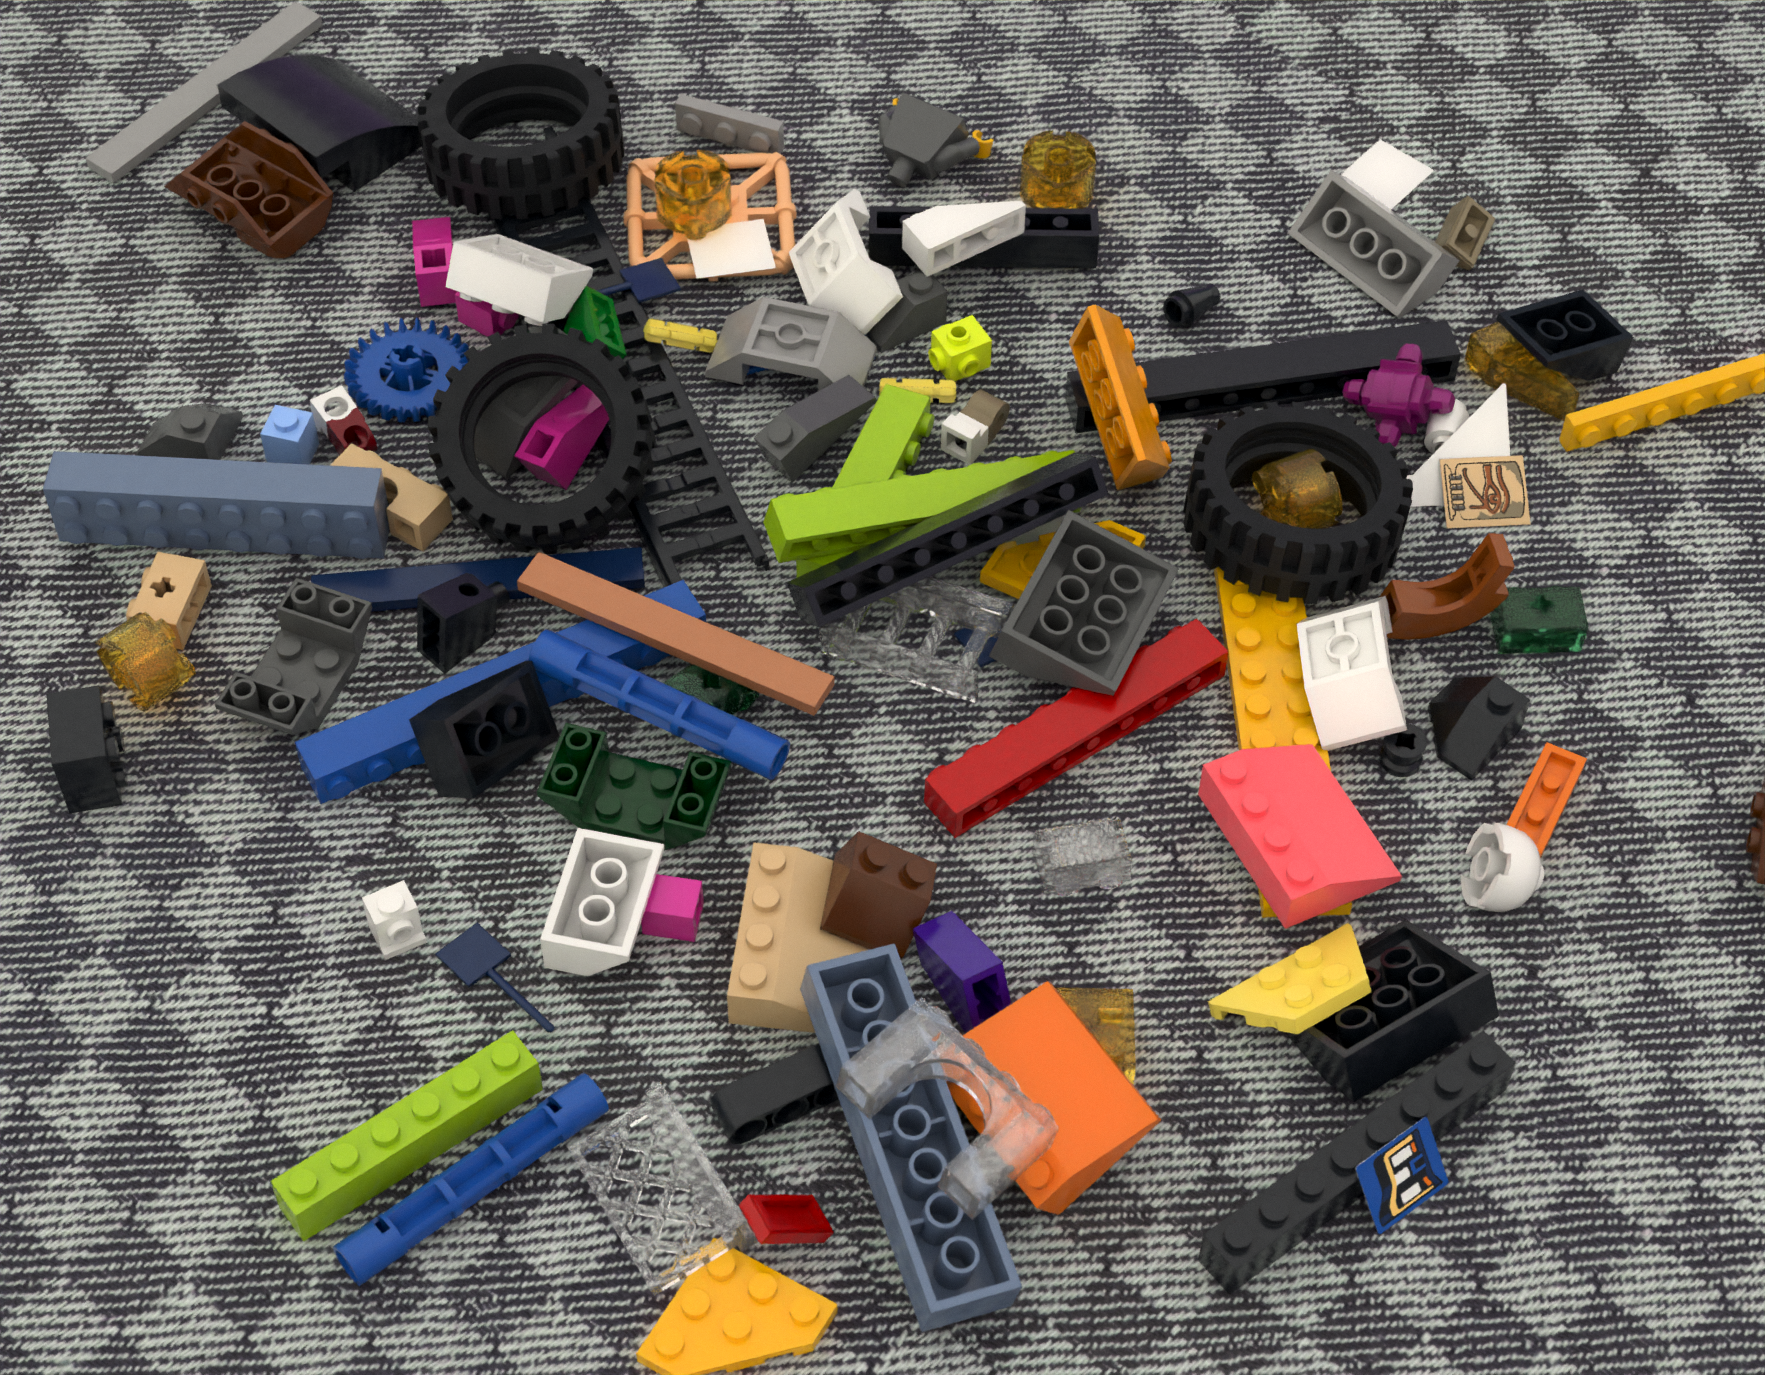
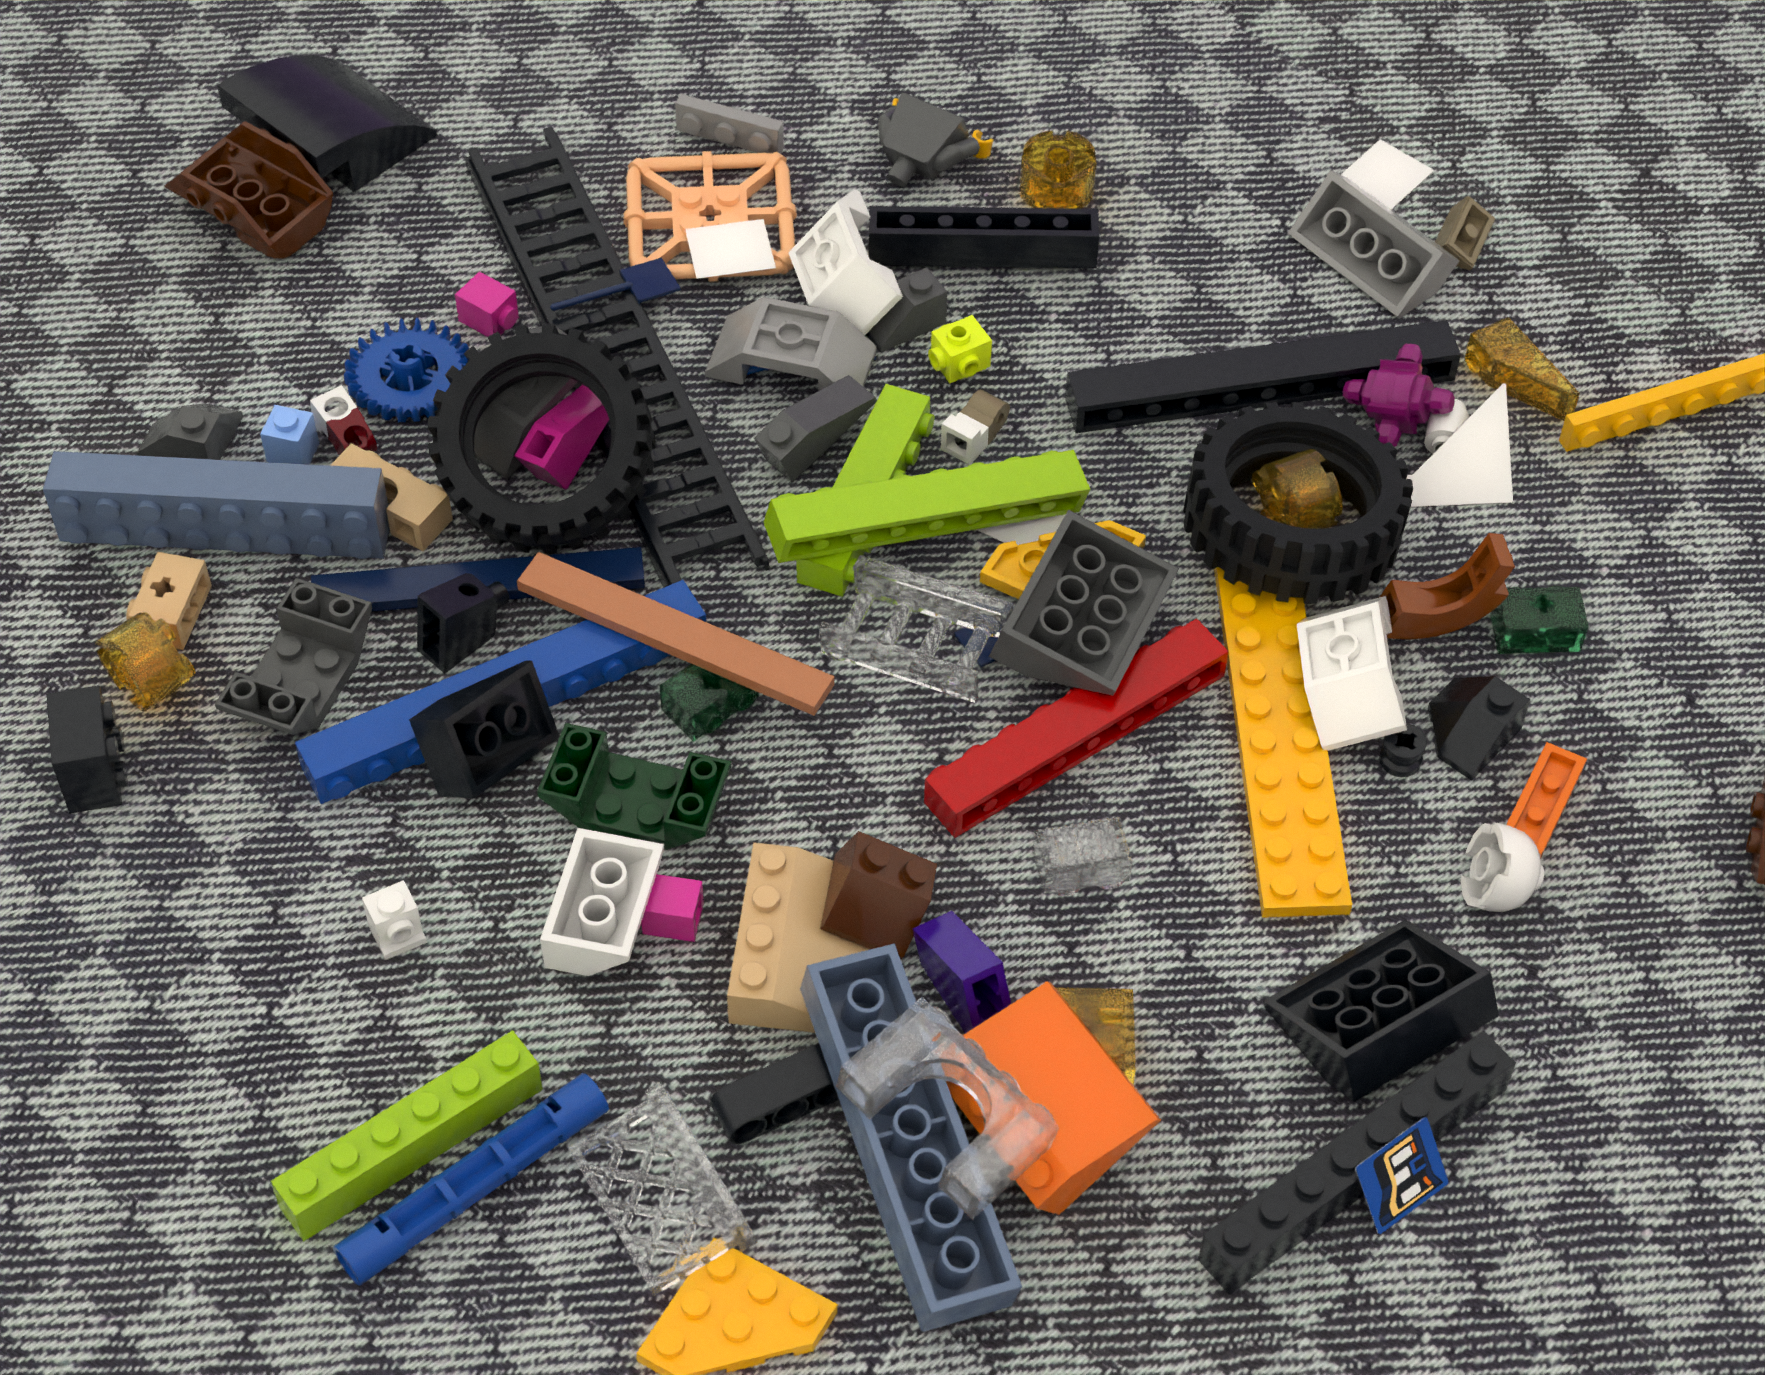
light grey tile [86,1,323,184] -> none
dark pink slope [412,217,458,307] -> none
black tyre [417,49,625,219] -> none
dark blue piece [435,923,555,1033] -> none
white slope [446,234,594,326] -> none
blue piece [528,630,790,780] -> none
green slope [563,286,627,359] -> none
light yellow axle [643,318,718,353] -> none
clear yellow brick [654,150,732,240] -> none
red tile [739,1195,834,1244] -> none
black brick [787,453,1109,627] -> none
light yellow axle [879,378,956,403] -> none
white slope [902,201,1026,277] -> none
light orange slope [1069,304,1172,490] -> none
black cone [1163,283,1220,327] -> none
coral slope [1198,744,1402,929] -> none
light yellow wing [1208,923,1371,1034] -> none
sticker [1439,455,1531,528] -> none
black slope [1496,289,1634,381] -> none

